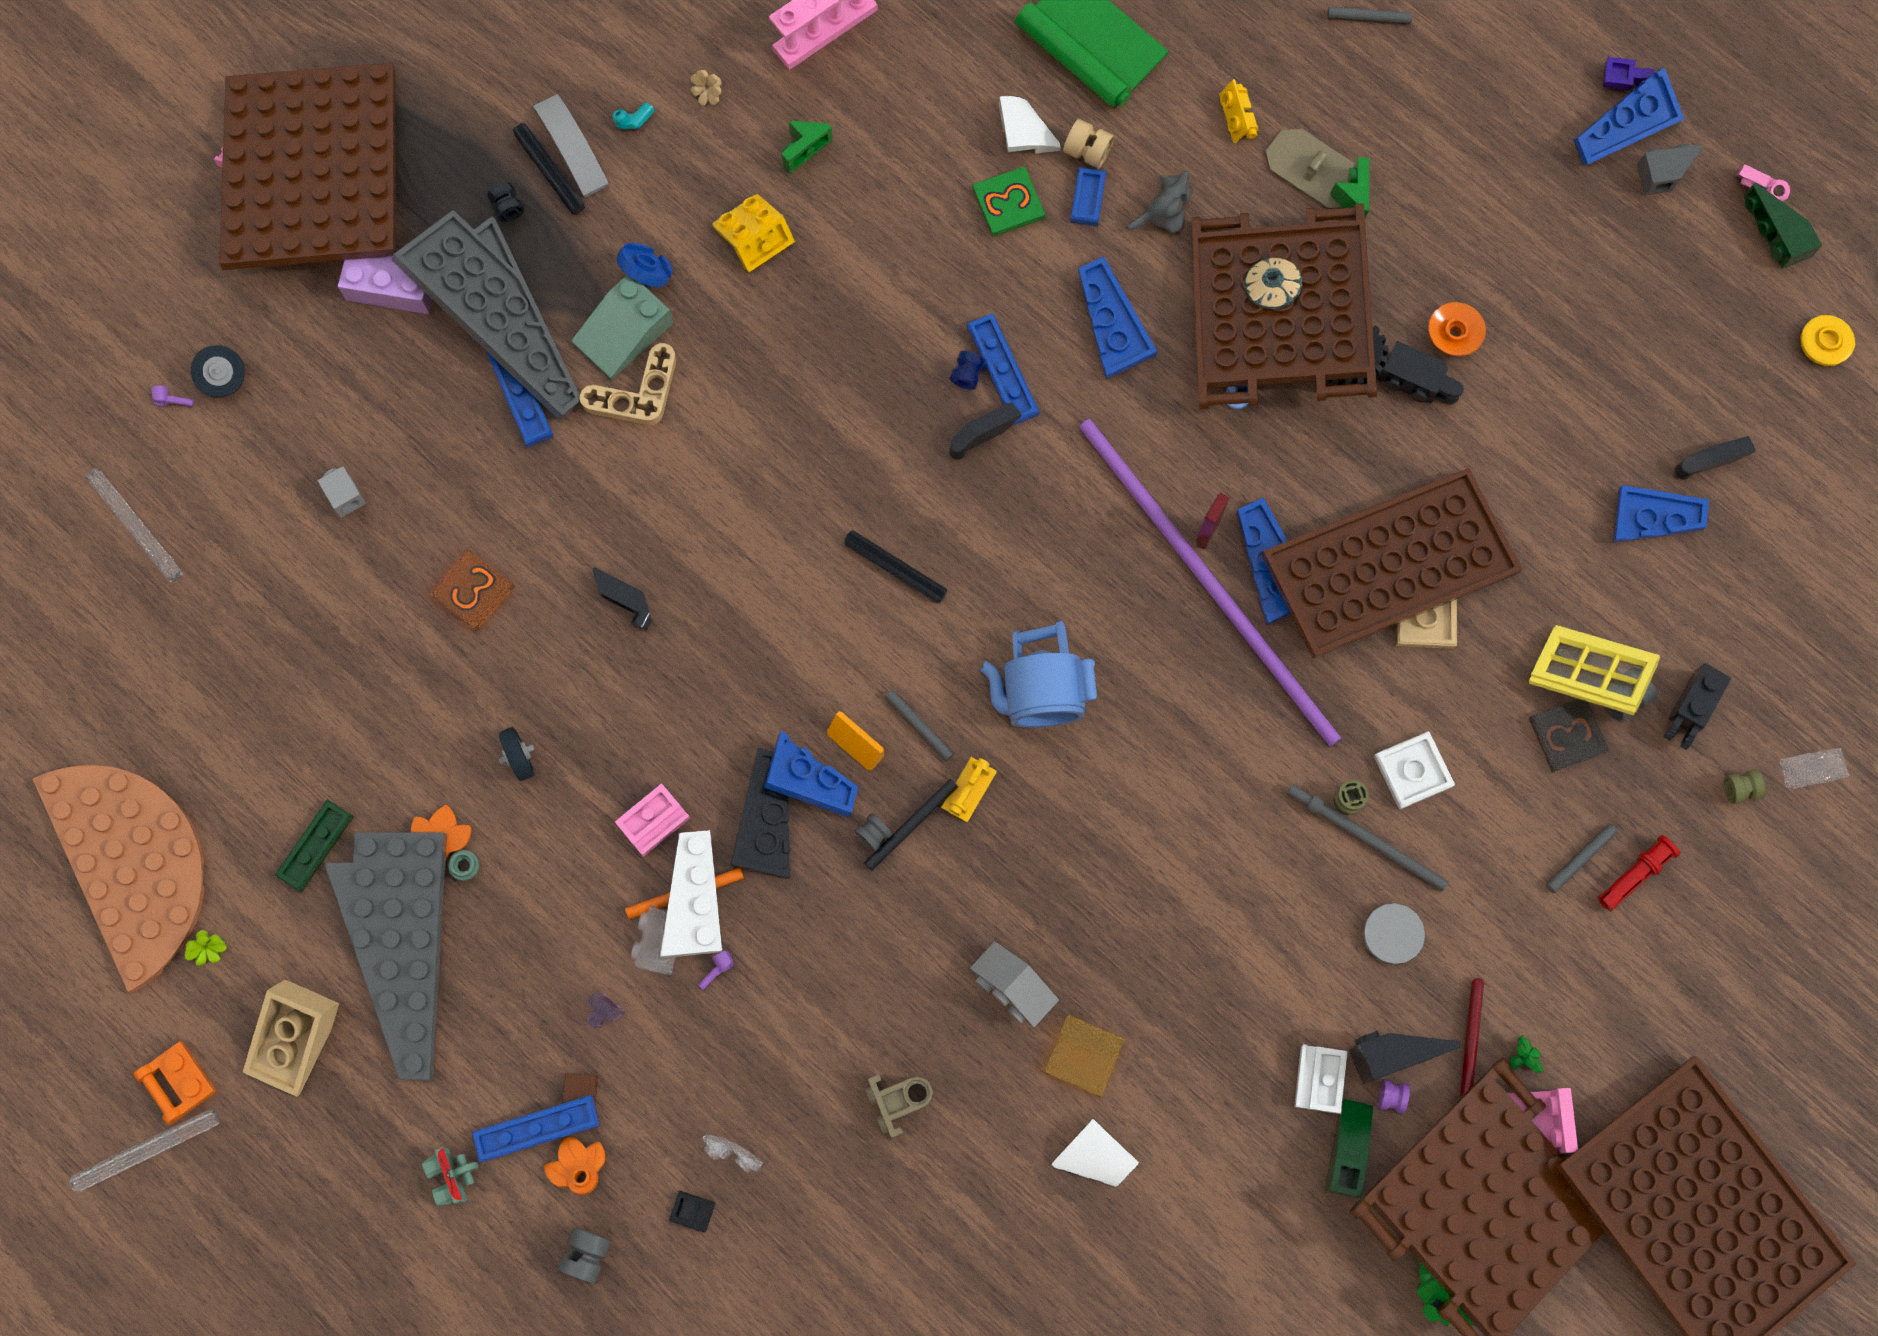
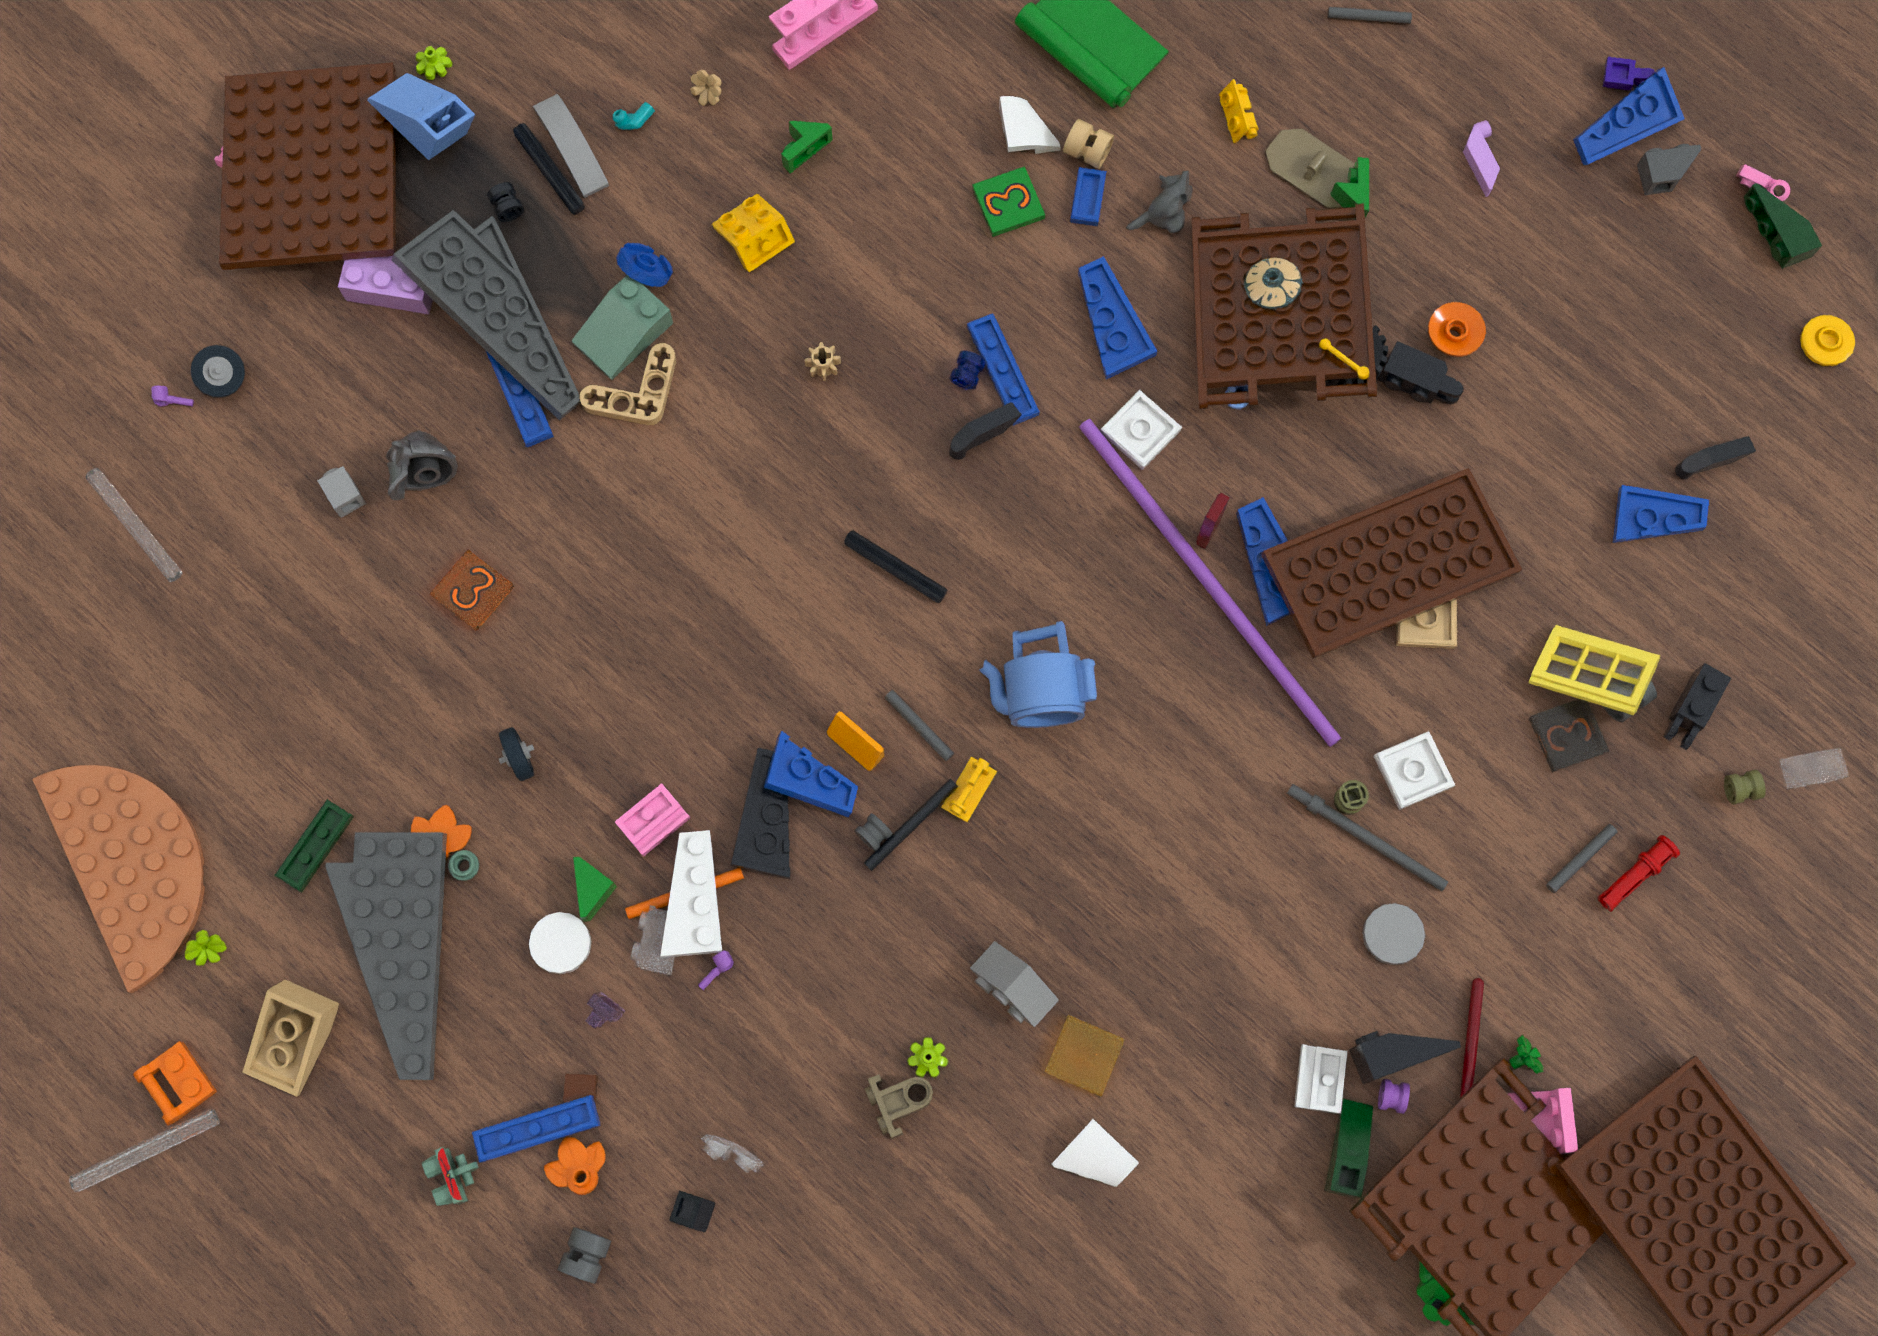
black piece [592,567,652,632] -> none
none -> medium blue slope [367,73,475,160]
none -> flat silver head [386,430,458,500]
none -> lime plant [416,46,453,80]
none -> white tile [529,912,591,974]
none -> green slope [573,857,617,922]
none -> tan gear [805,342,841,381]
none -> lime plant [907,1037,948,1078]
none -> white tile [1100,390,1182,470]
none -> yellow hinge [1319,338,1369,380]
none -> lavender piece [1463,120,1500,197]

